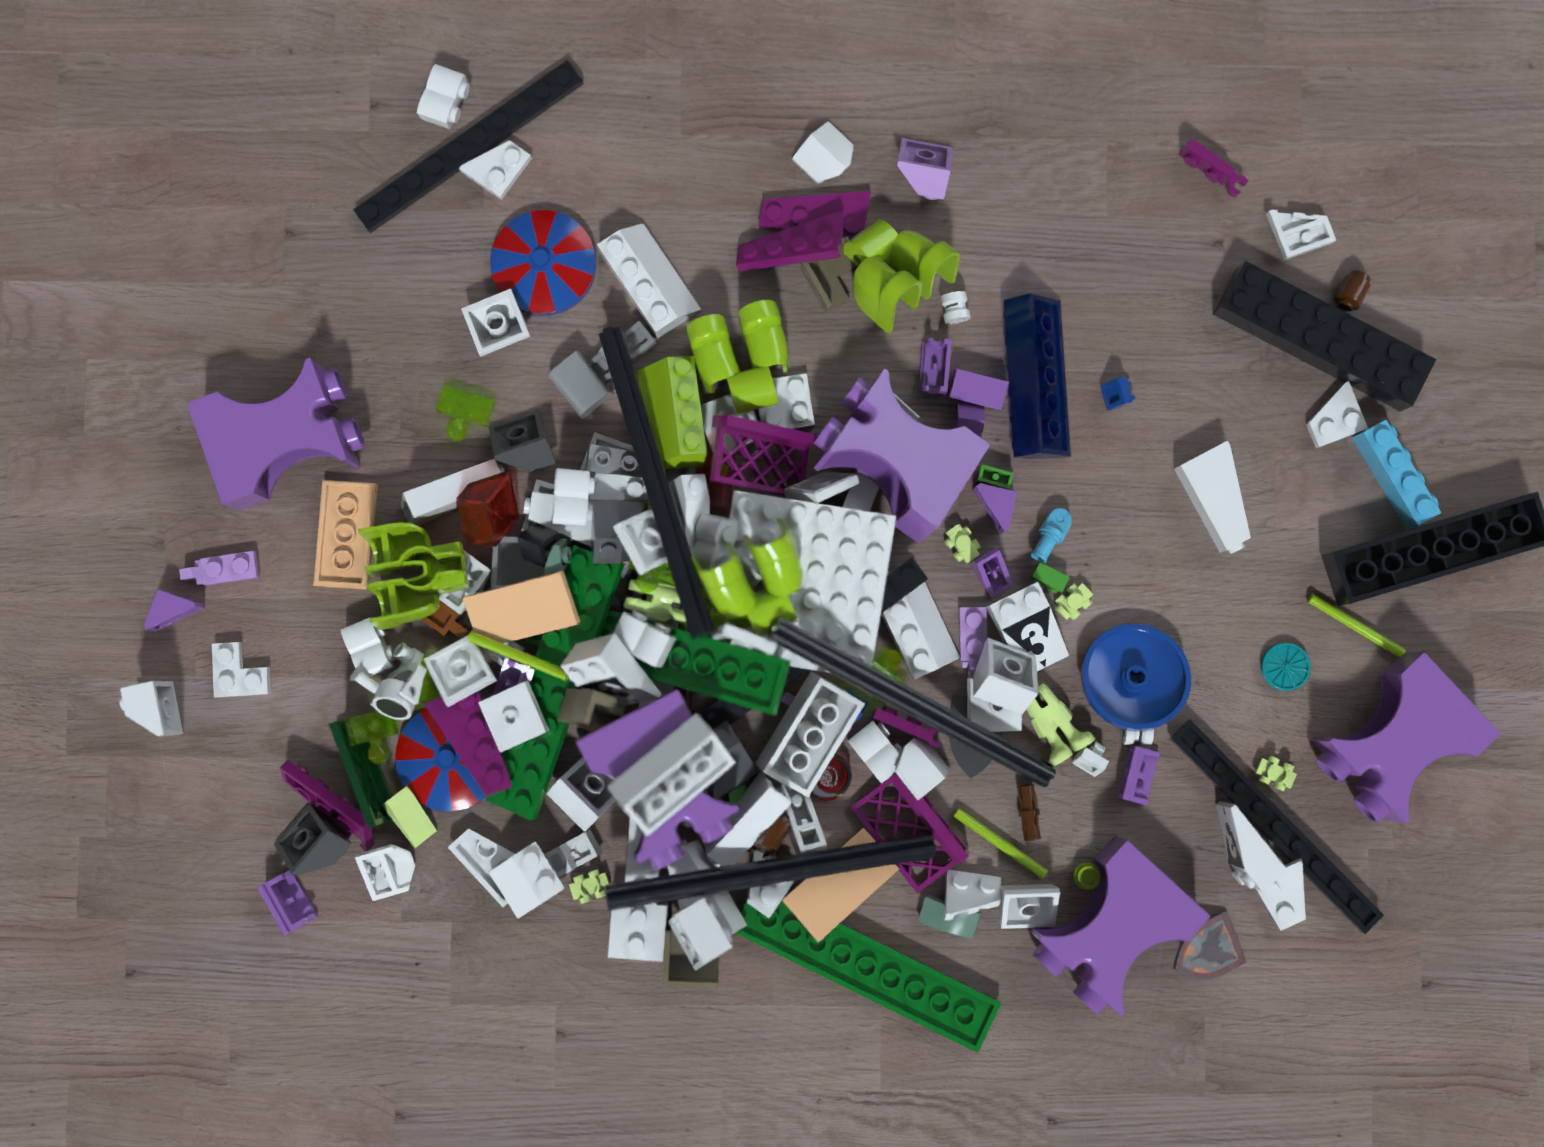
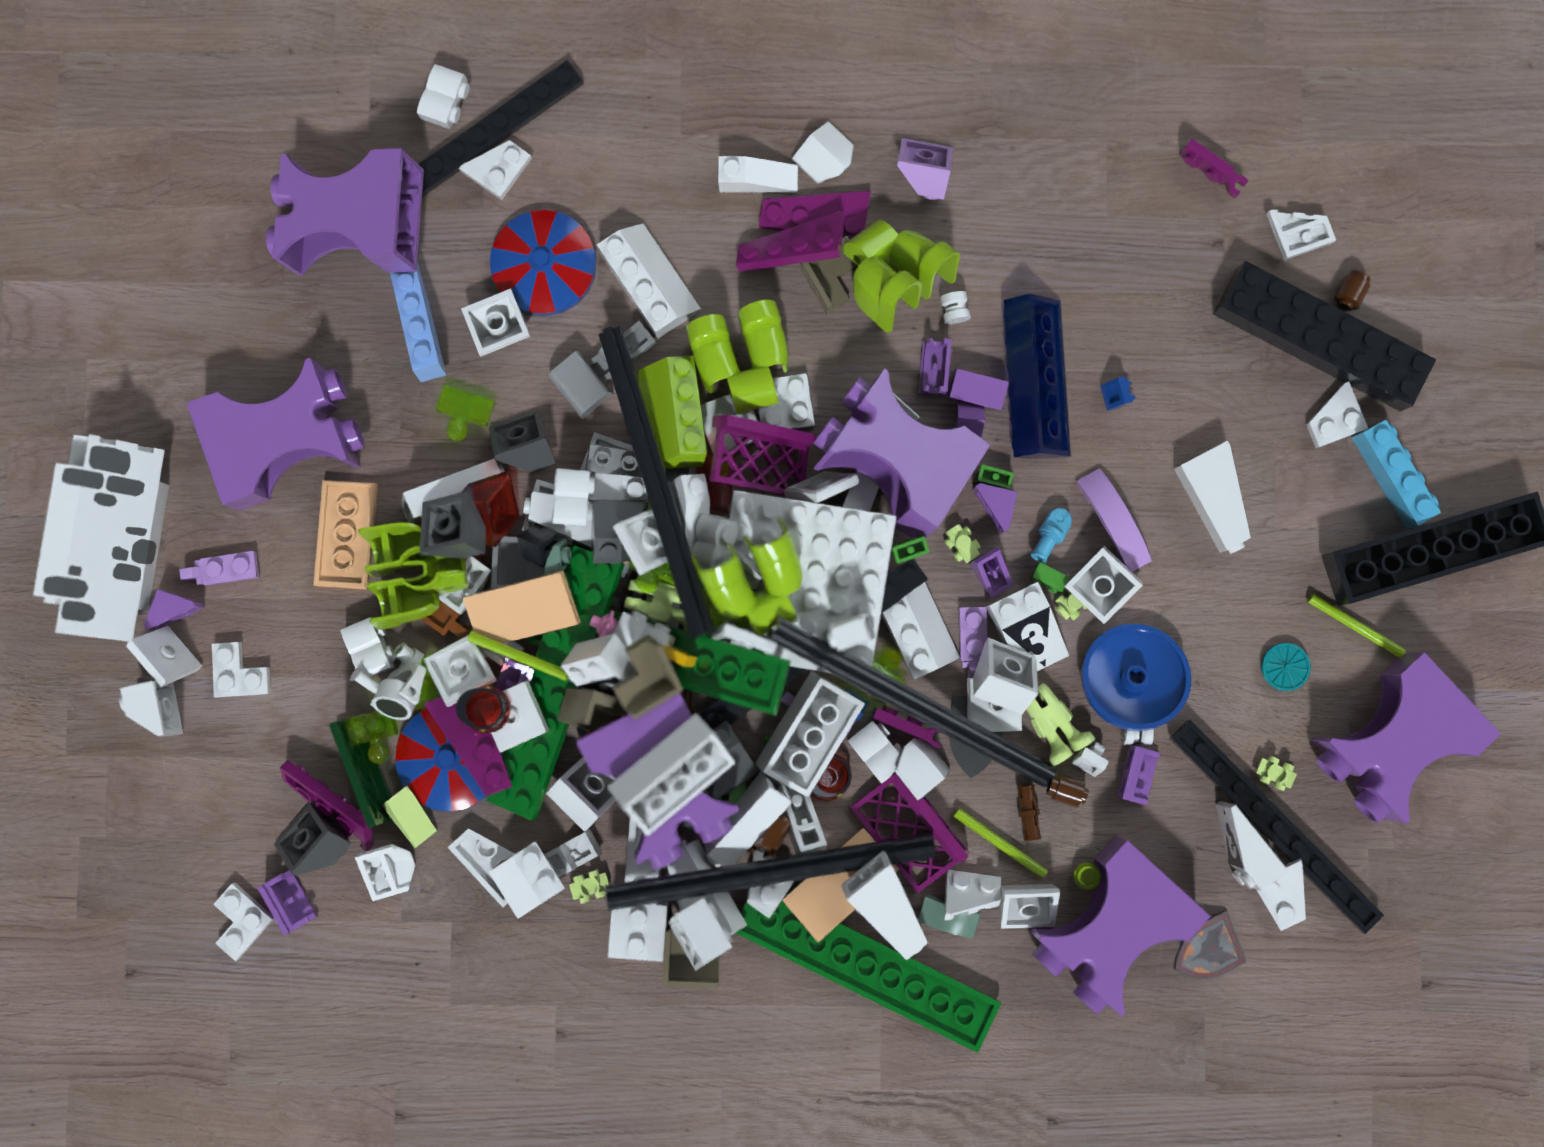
none -> white panel [33,434,169,642]
none -> white plate [126,626,202,687]
none -> white plate [213,882,274,961]
none -> medium lavender brick [266,148,424,275]
none -> light blue slope [390,261,446,382]
none -> dark grey slope [420,491,486,558]
none -> clear red piece [456,686,511,734]
none -> bright pink plant [589,610,618,637]
none -> dark tan panel [612,635,683,719]
none -> yellow tile [663,645,697,667]
none -> white slope [718,156,798,193]
none -> white brick [827,612,875,651]
none -> white slope [841,851,928,960]
none -> bright green piece [891,535,930,564]
none -> reddish brown brick [1046,774,1089,808]
none -> white slope [1064,546,1143,624]
none -> lavender slope [1076,468,1152,572]

